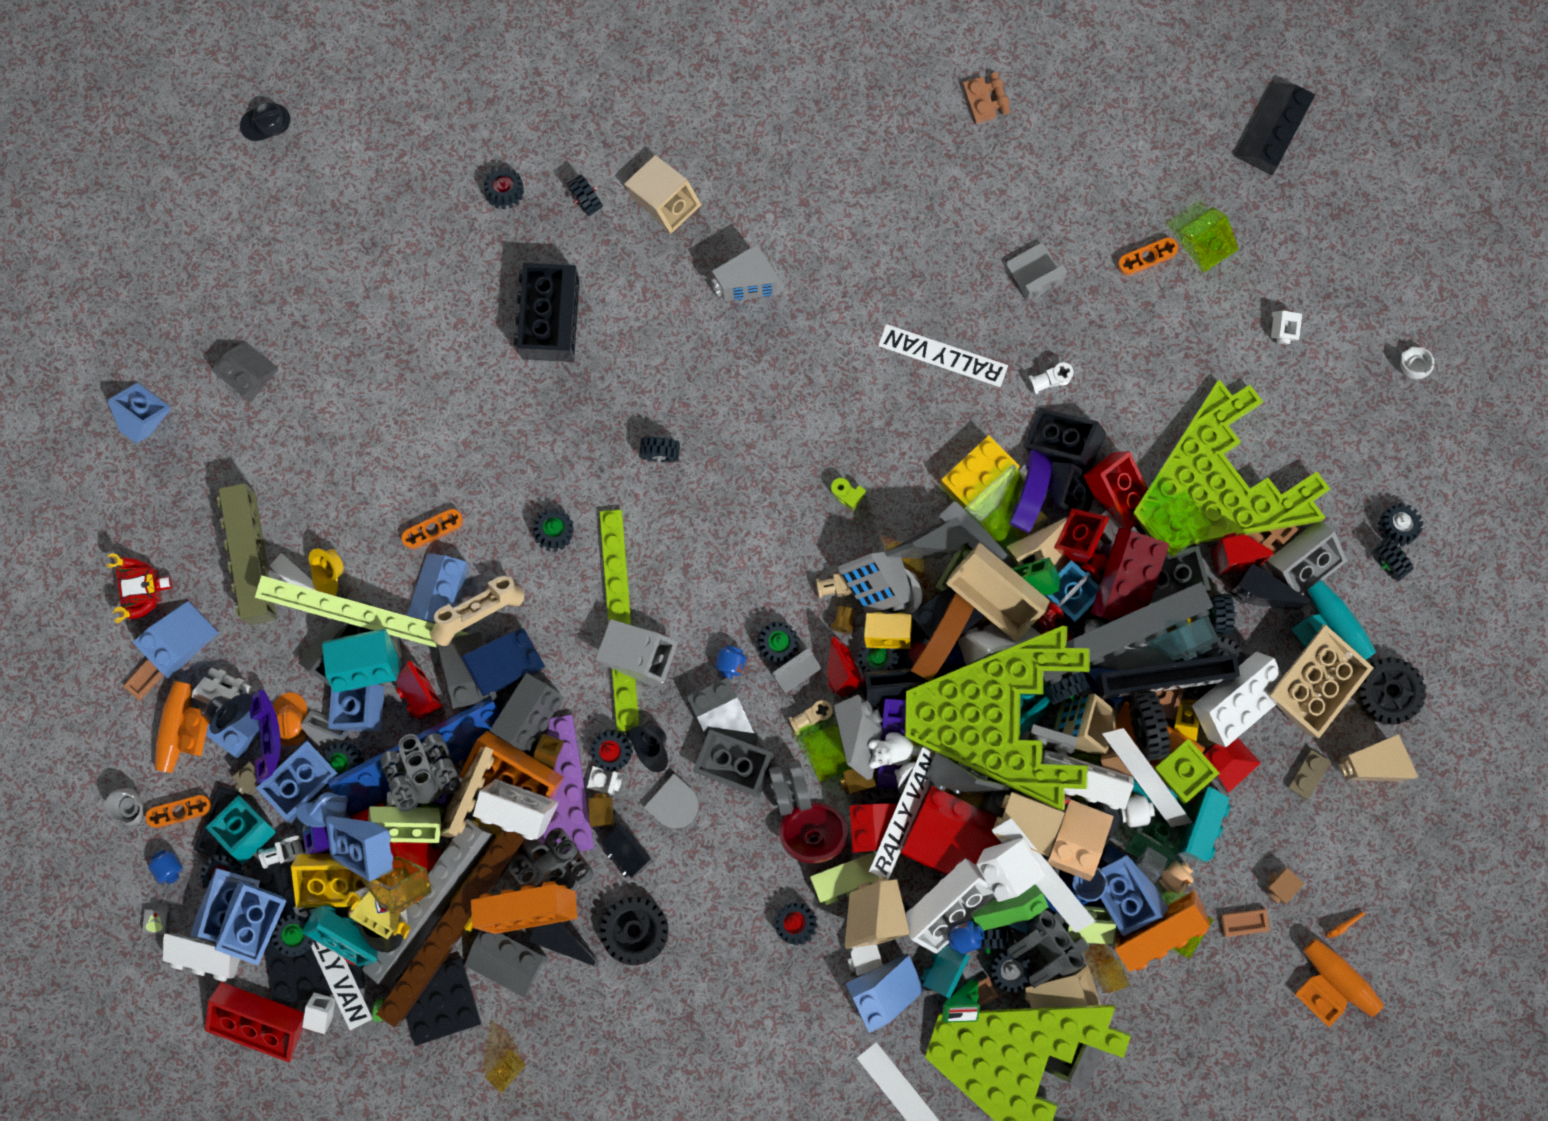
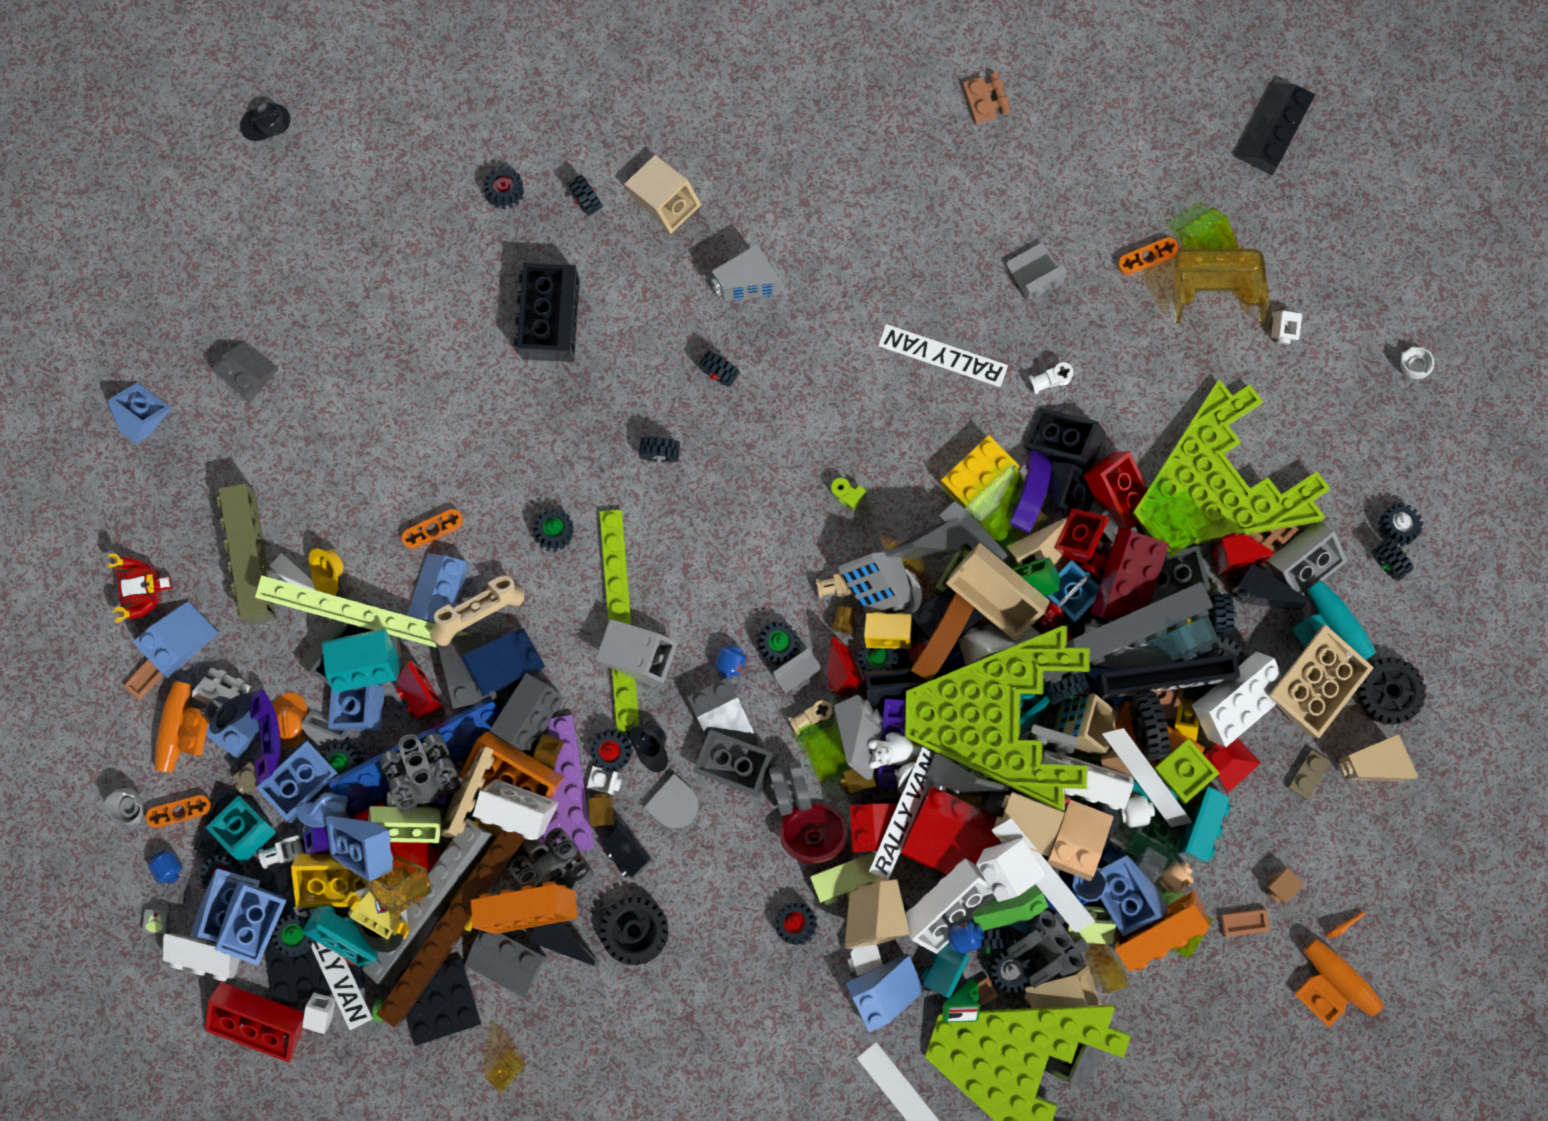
none -> black wheel [697,351,740,387]
none -> clear yellow windscreen [1173,249,1270,324]

